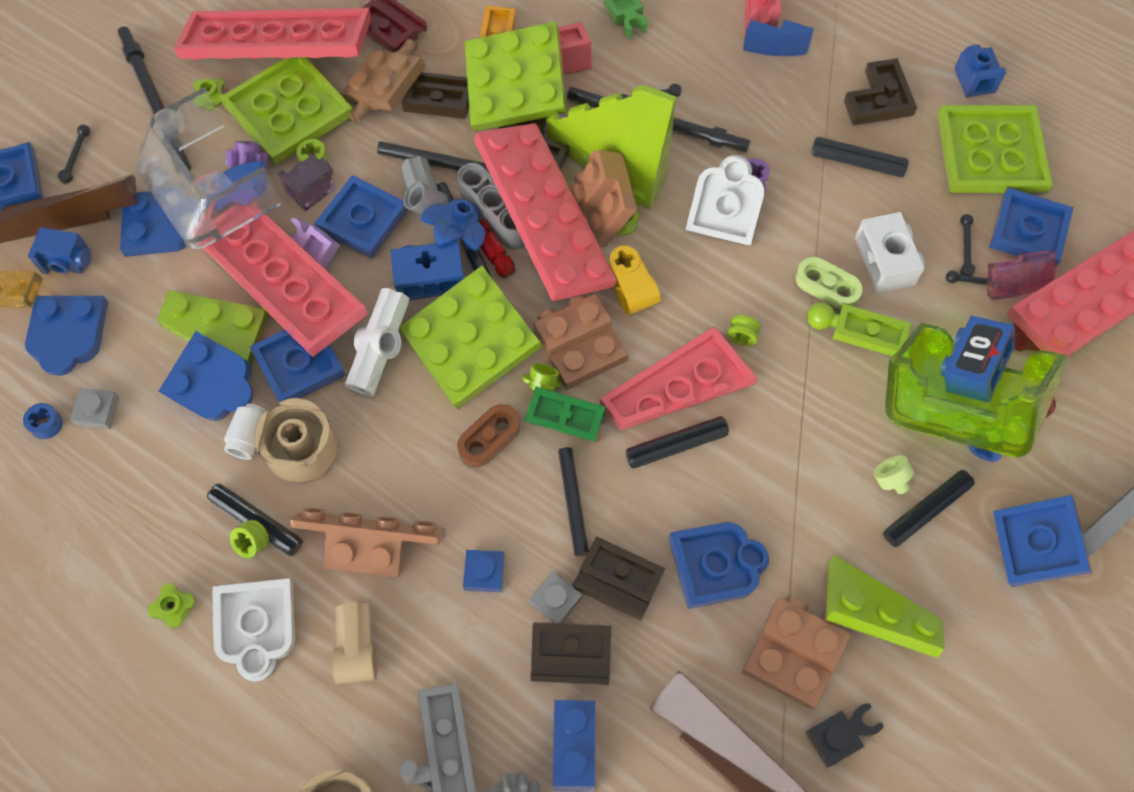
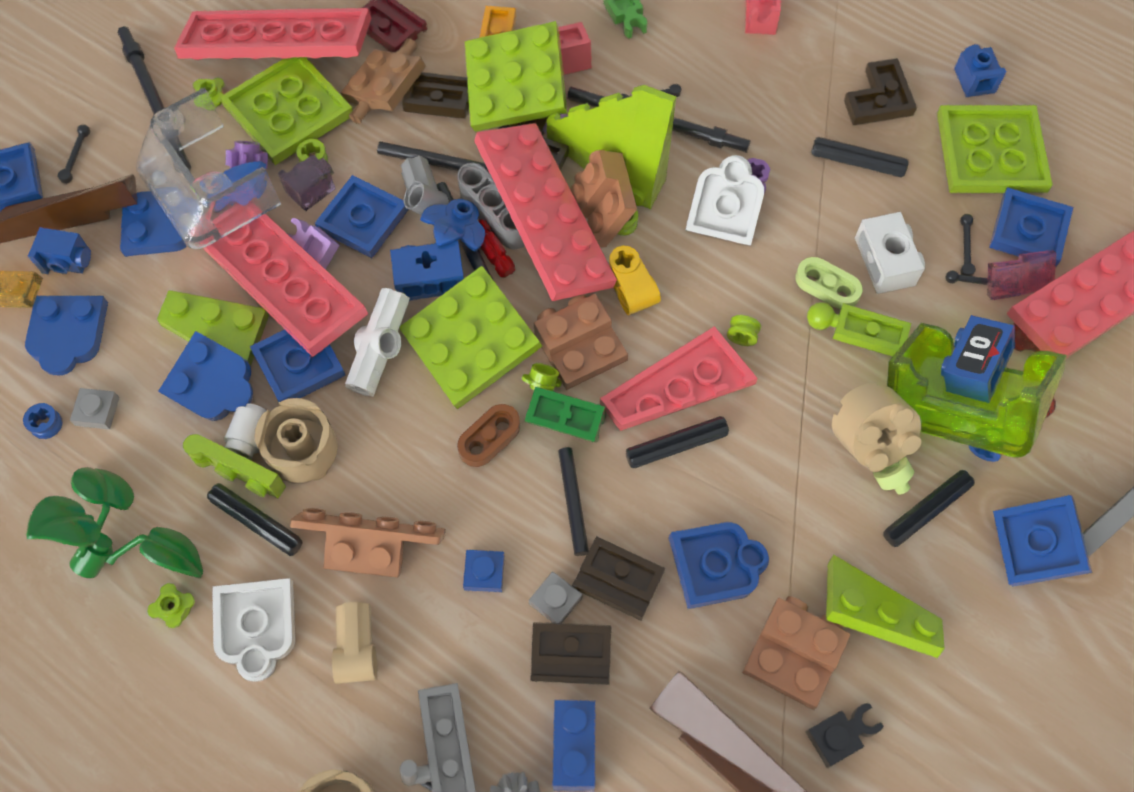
lime bush [229,520,269,558] -> none
blue slope [743,20,814,56] -> none
none -> green plant [26,467,203,578]
none -> lime plate [183,434,286,499]
none -> tan brick [832,383,921,472]

